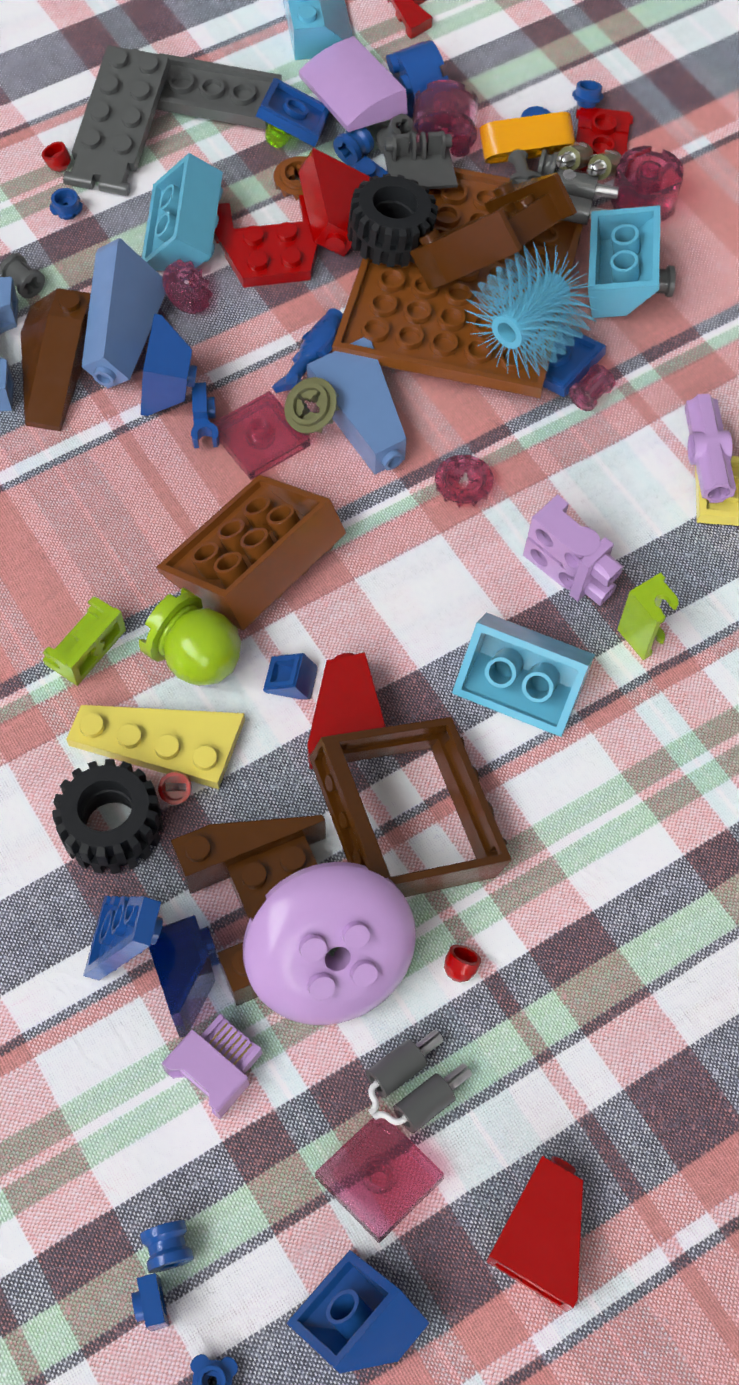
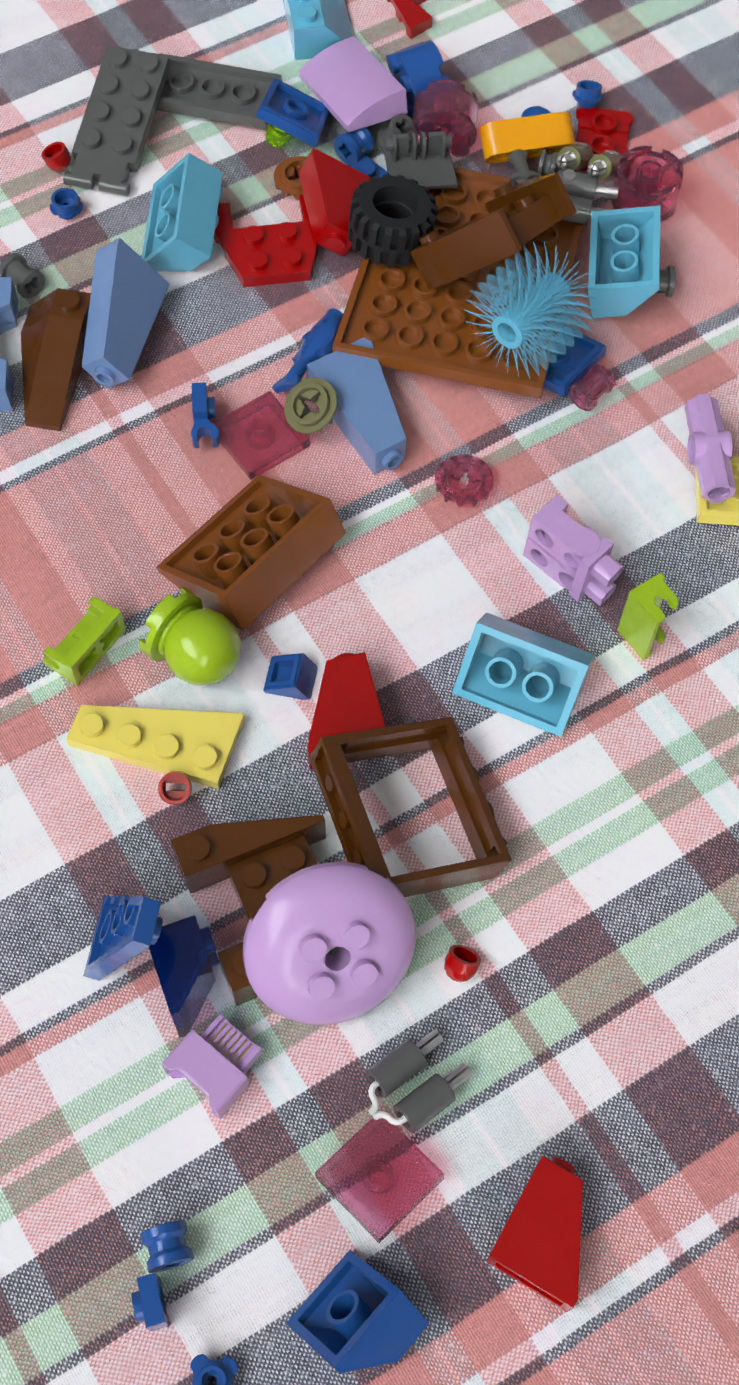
black tyre [52,759,163,874] -> none
blue slope [140,314,198,416] -> none
clear pink gear [163,259,213,314] -> none

